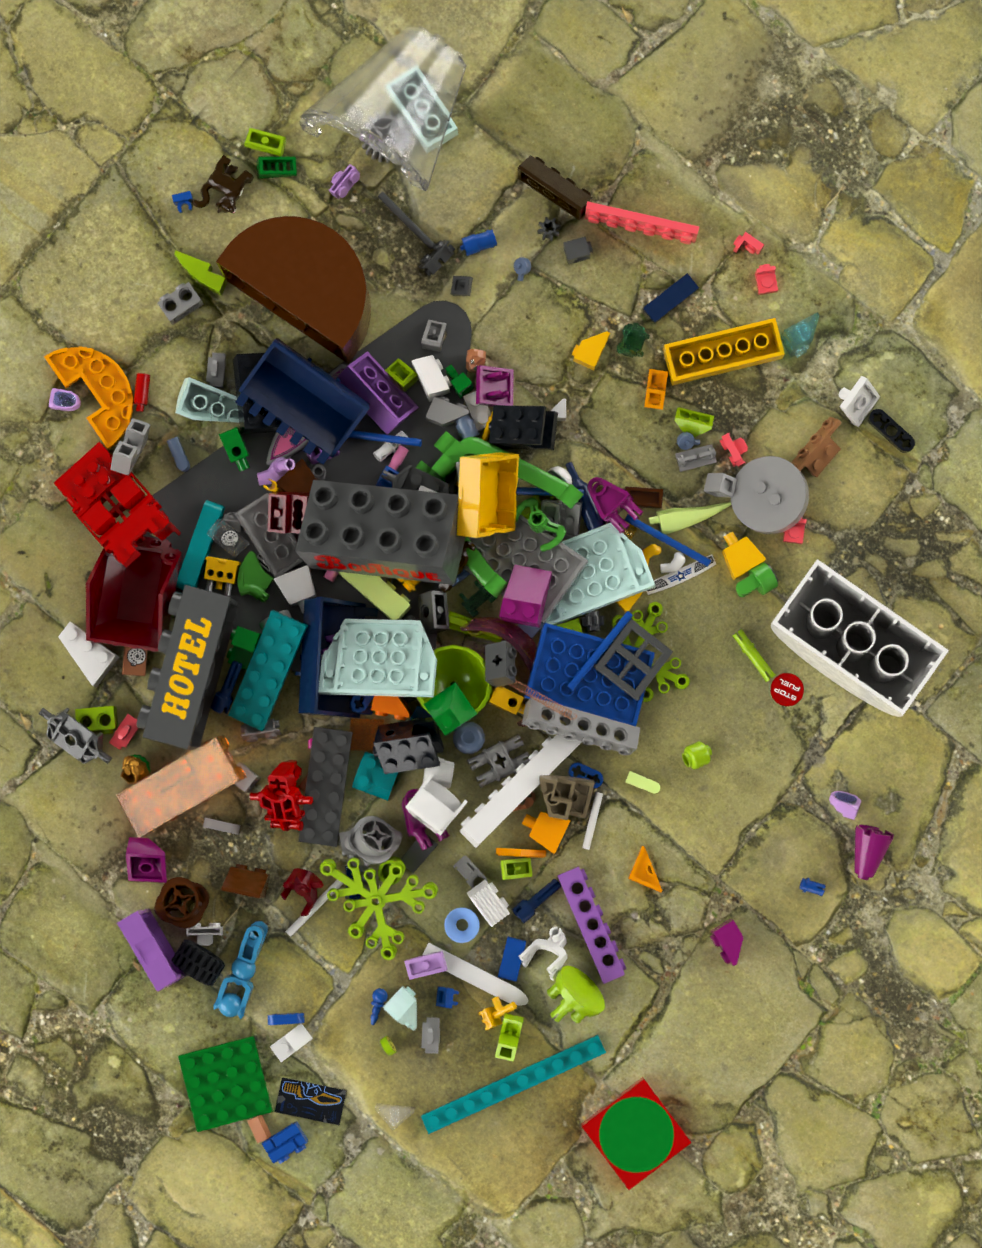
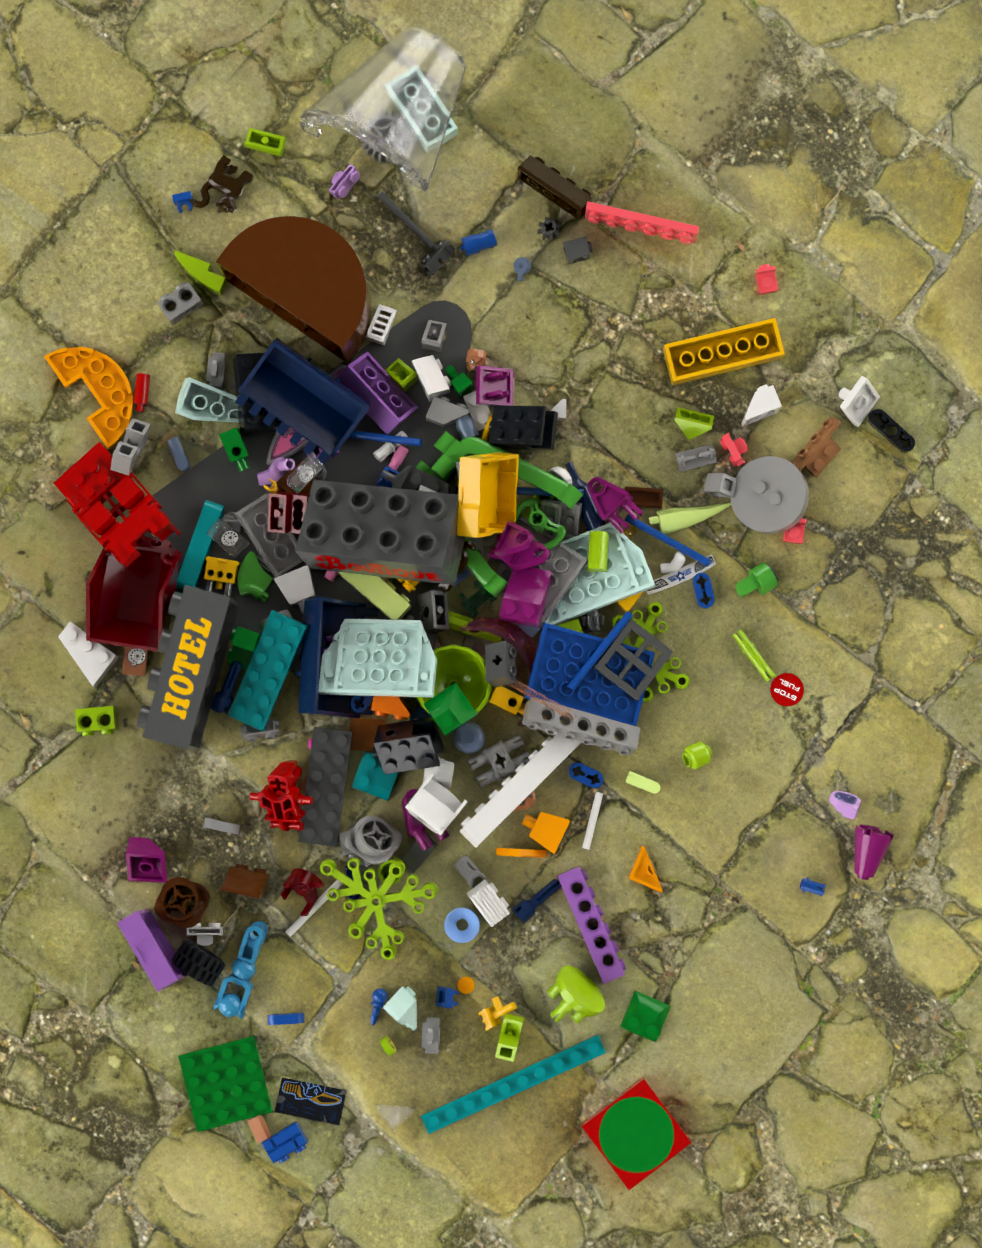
dark grey plate [39,708,112,764] -> none
rock [49,388,81,411] -> none
coral piece [109,714,139,750] -> none
clear orange piece [116,735,247,838] -> none
pearl gold piece [120,754,151,784] -> none
light grey brick [227,762,261,793] -> none
green slope [256,156,297,179] -> none
white slope [270,1023,313,1062] -> none
lavender plate [404,951,447,980] -> none
white piece [423,943,529,1006] -> none
dark grey tile [451,276,473,296] -> none
blue slope [498,936,526,982] -> none
lime slope [501,857,532,880] -> none
white piece [519,927,568,981] -> none
dark tan slope [539,775,595,820] -> none
yellow slope [572,331,610,370] -> none
clear green piece [617,323,650,358] -> none
yellow arm [642,544,661,565] -> none
dark blue tile [643,273,699,324] -> none
light orange slope [644,369,668,410] -> none
sand blue piece [677,432,700,450] -> none
magenta slope [710,919,744,966] -> none
yellow torso [722,531,766,580] -> none
coral bracket [733,232,764,255] -> none
white brick [771,559,949,717] -> none
clear light blue slope [781,312,820,358] -> none
none -> clear slope [287,452,323,493]
none -> white slope [366,304,397,346]
none -> light orange sticker [457,977,475,994]
none -> magenta piece [489,521,550,571]
none -> lime brick [587,531,609,572]
none -> green slope [620,990,671,1042]
none -> blue beam [692,573,714,609]
none -> white slope [741,384,782,427]

